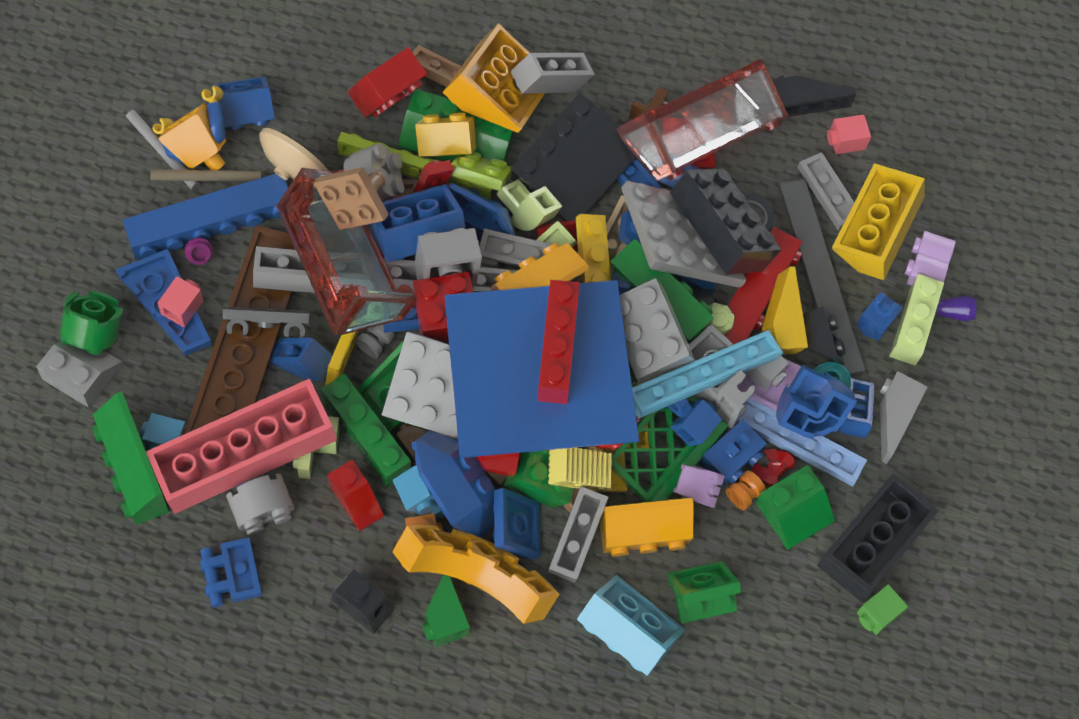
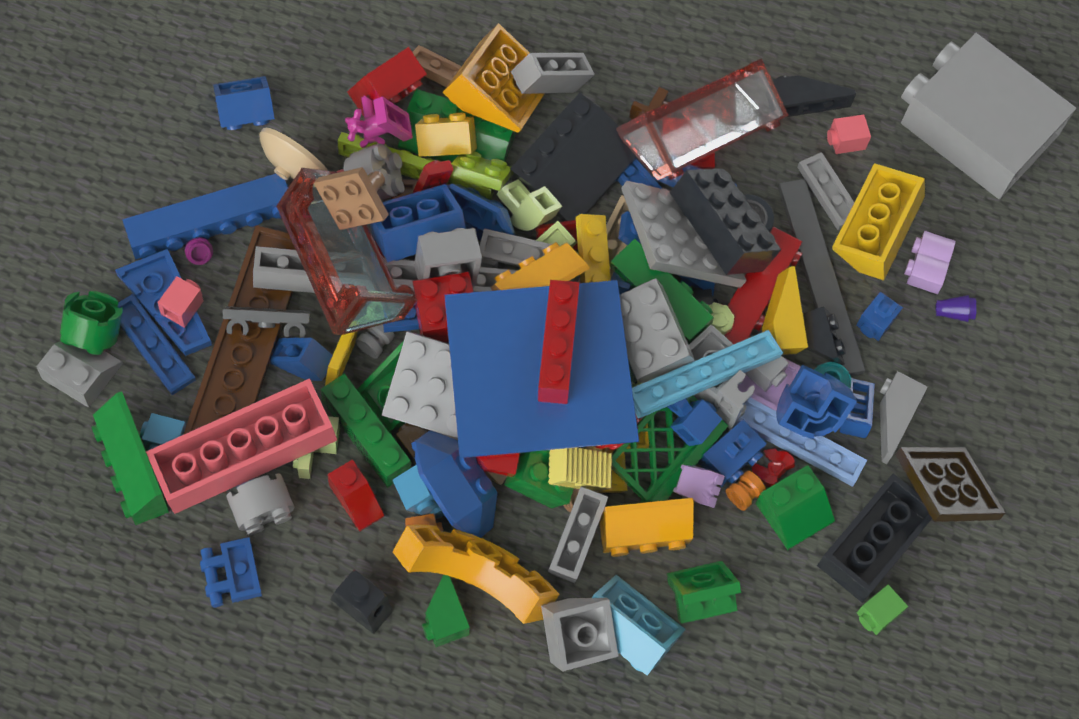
light grey bar [126,110,200,191] -> none
dark tan bar [150,169,261,182] -> none
light orange torso [152,86,226,170] -> none
blue plate [493,488,540,560] -> none
yellowish green brick [889,274,944,366] -> none
none -> blue tile [118,294,196,395]
none -> dark pink piece [345,95,413,148]
none -> light grey slope [541,598,618,671]
none -> dark brown plate [895,447,1005,522]
none -> light grey brick [901,33,1076,200]

